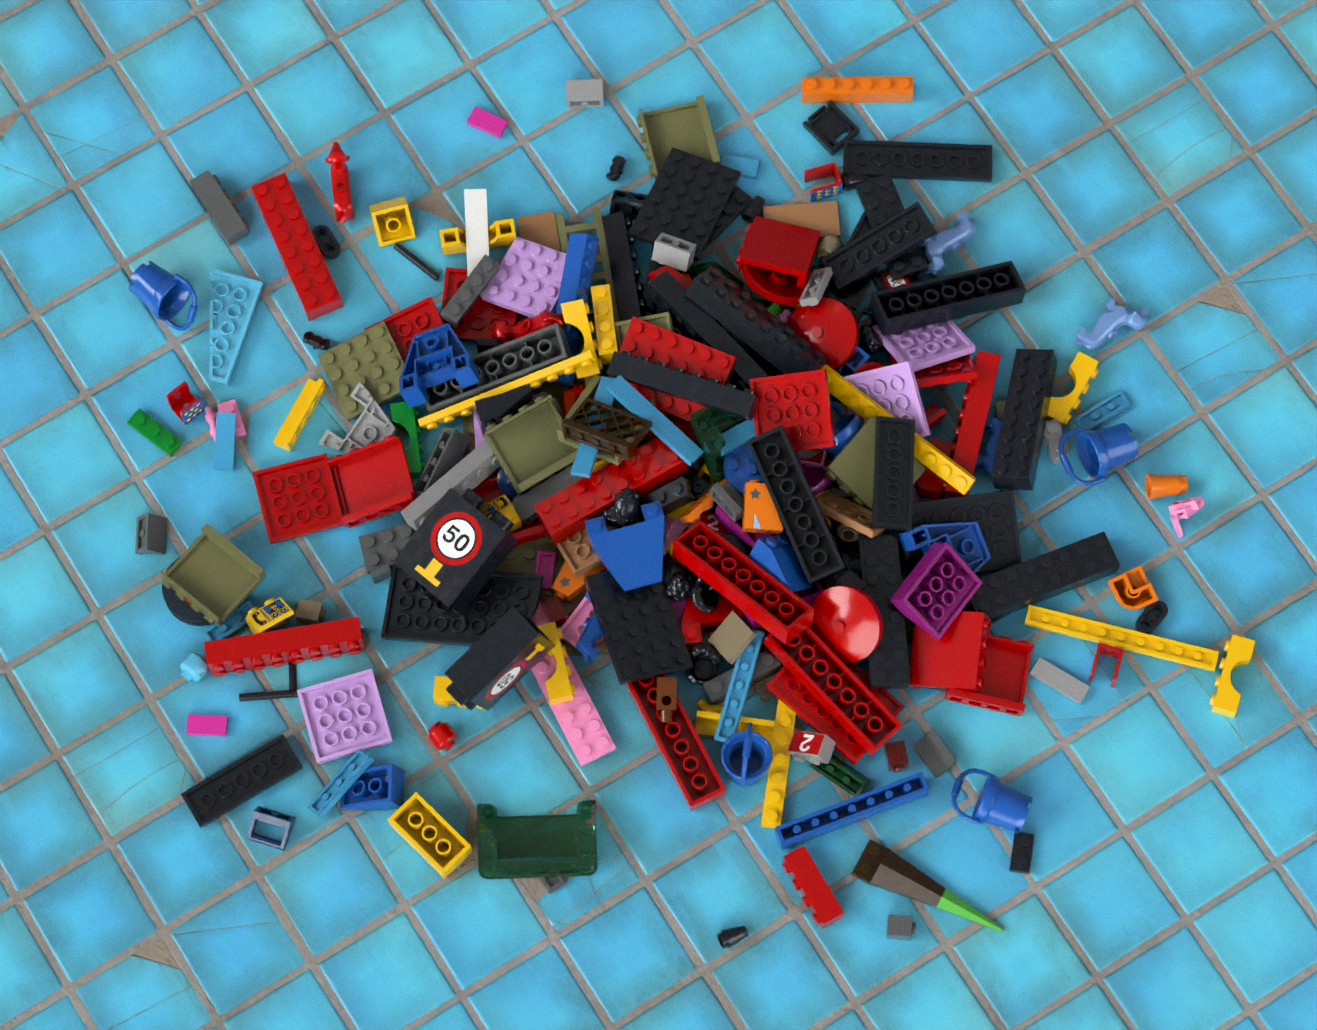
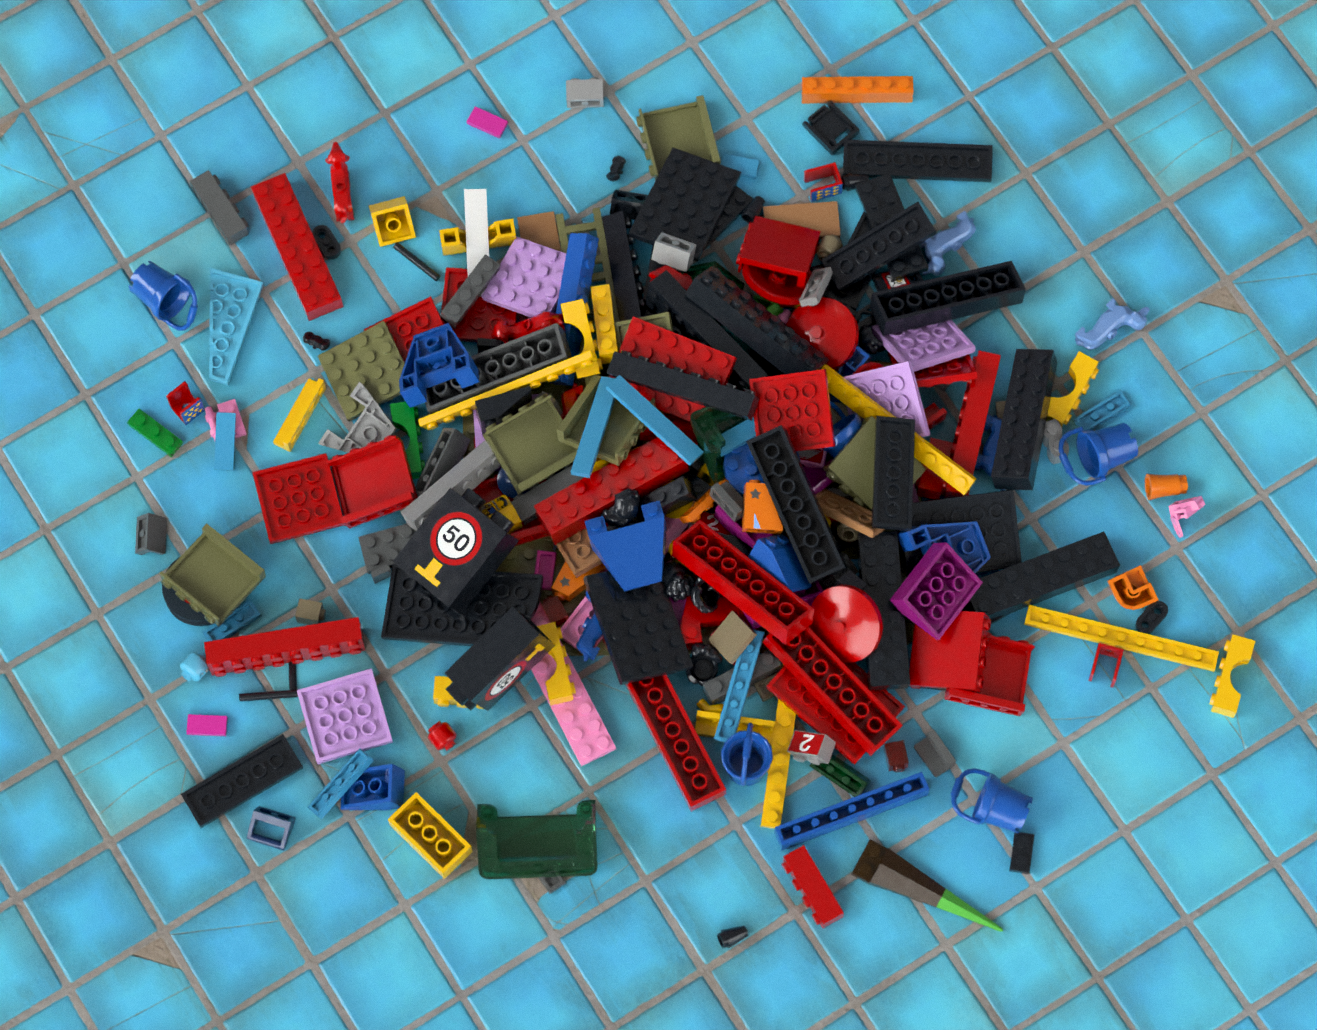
yellow slope [245,597,295,634] -> none
dark brown fence [561,397,653,461] -> none
reddish brown torso [656,677,677,723] -> none
dark grey brick [887,915,916,940] -> none
light grey tile [1029,657,1090,704] -> none

